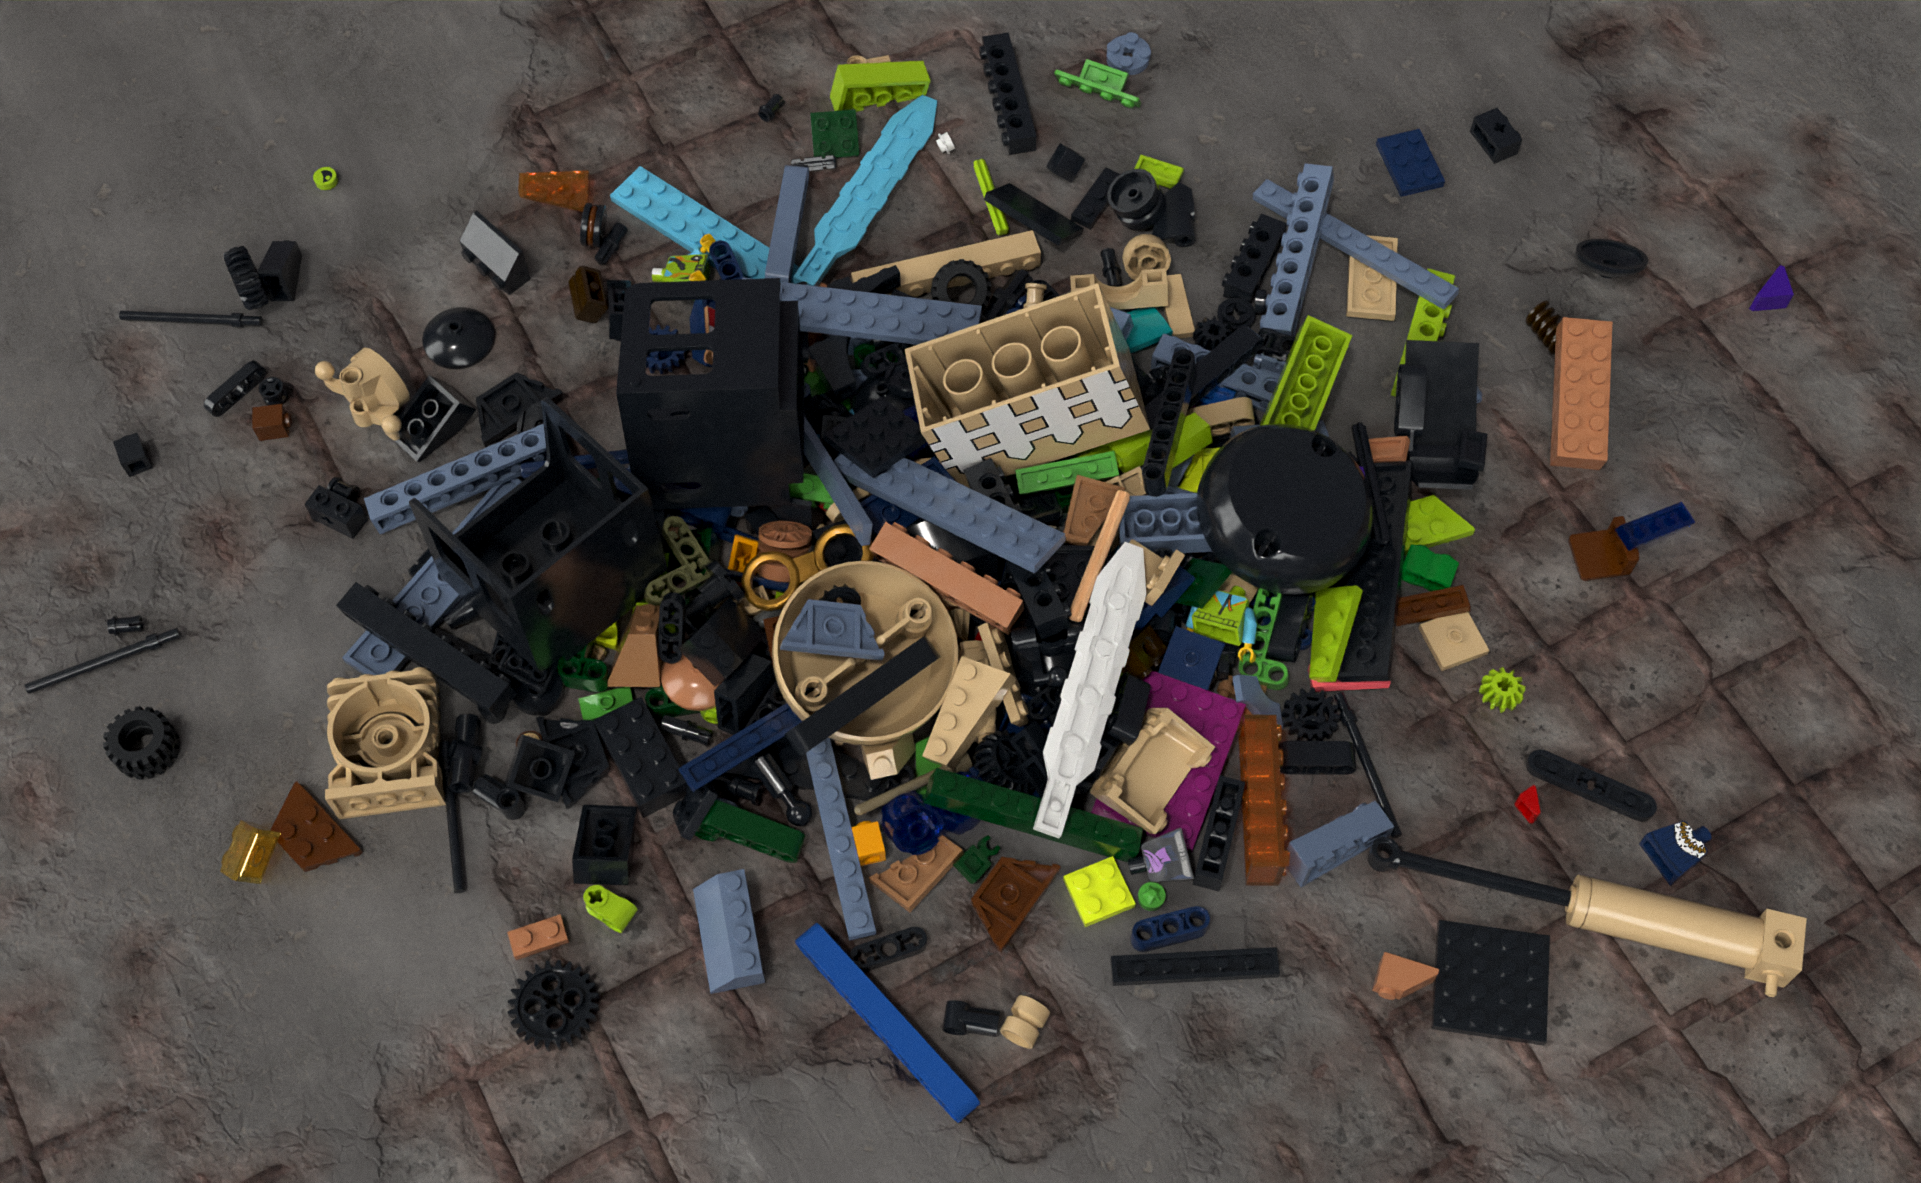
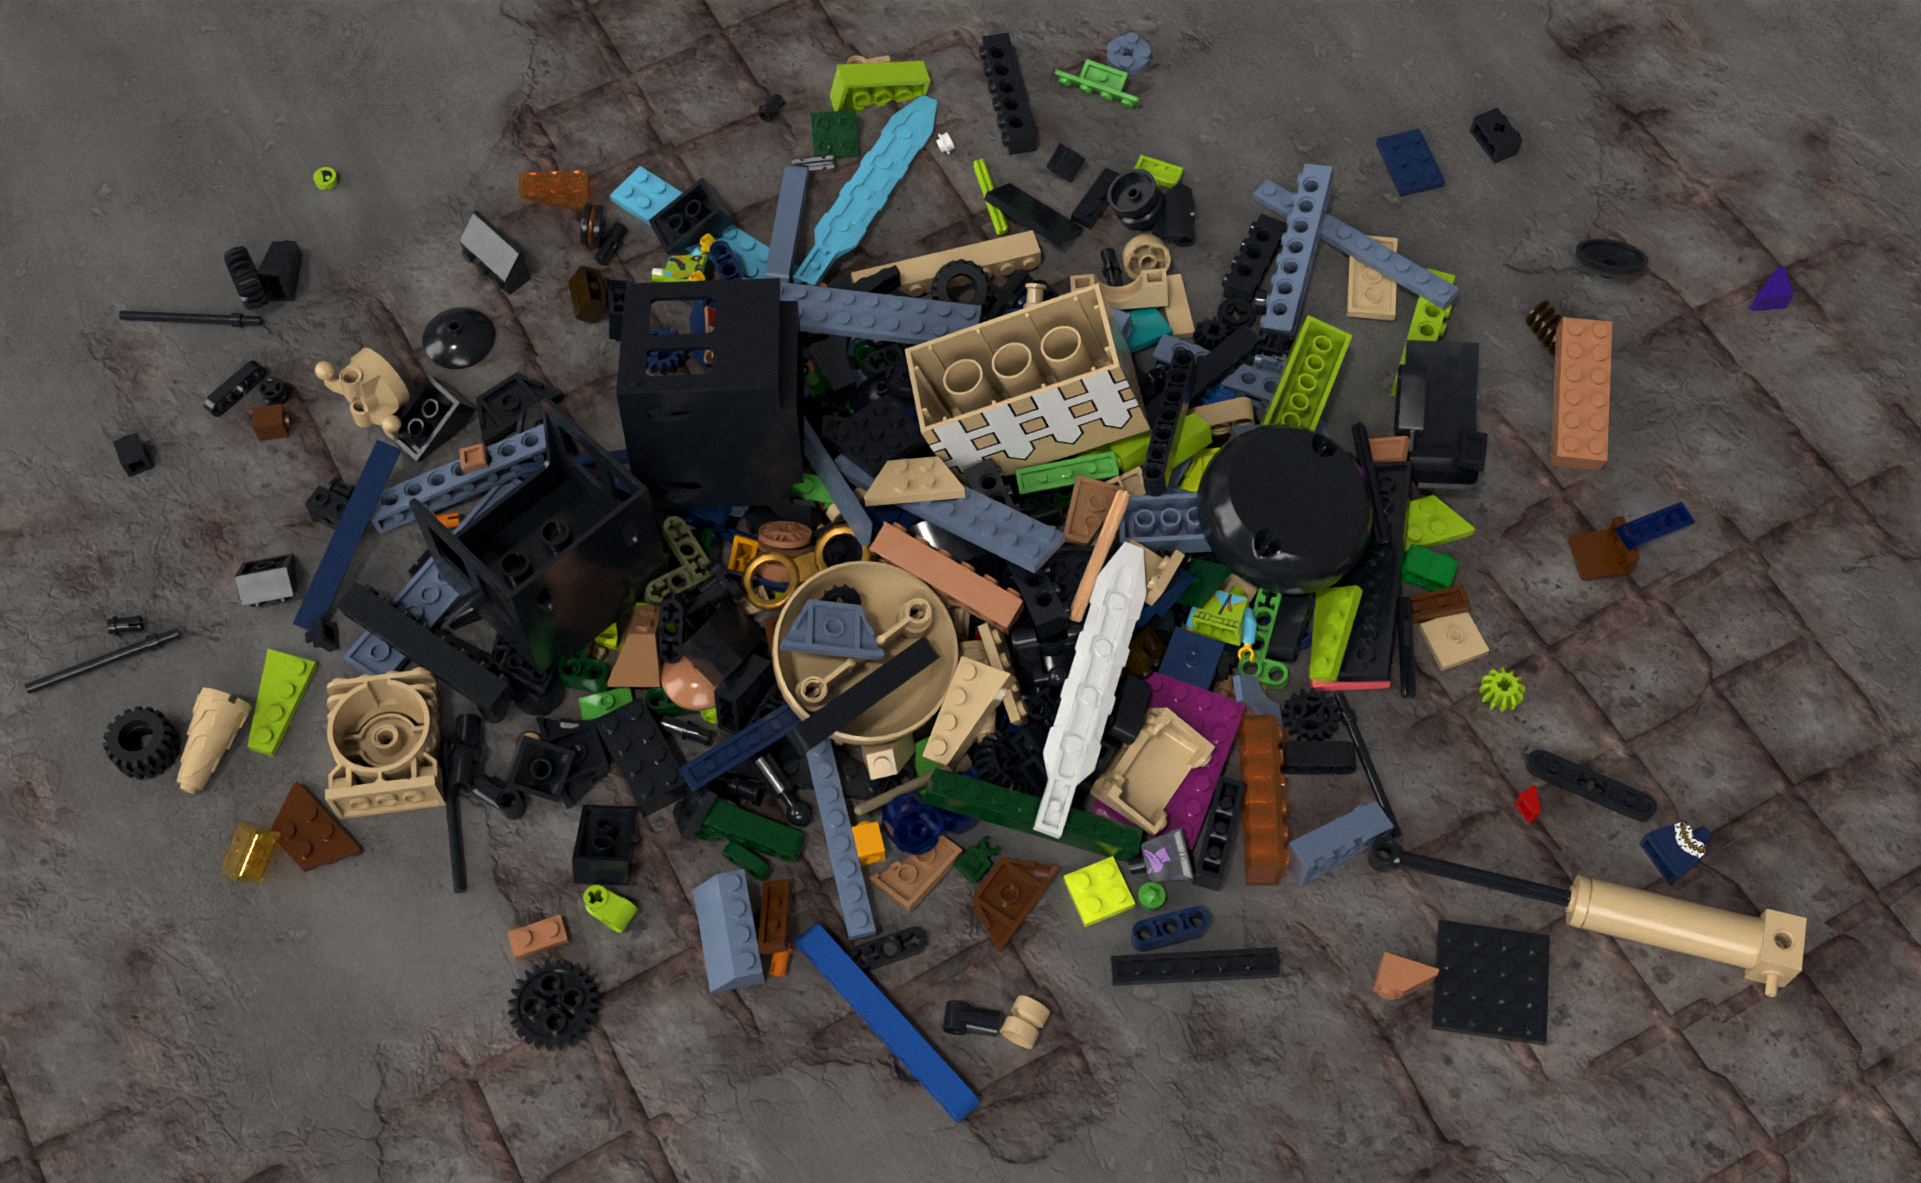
none -> tan cone [177,687,252,794]
none -> slope [234,553,297,607]
none -> lime wing [247,649,318,757]
none -> dark blue tile [293,440,401,631]
none -> black tile [305,617,338,652]
none -> orange pin [432,511,460,529]
none -> nougat tile [459,443,488,474]
none -> black slope [648,178,735,255]
none -> dark green beam [721,841,771,881]
none -> reddish brown plate [758,879,793,955]
none -> orange pin [769,942,793,977]
none -> tan wing [864,456,965,506]
none -> black axle [1397,597,1416,698]

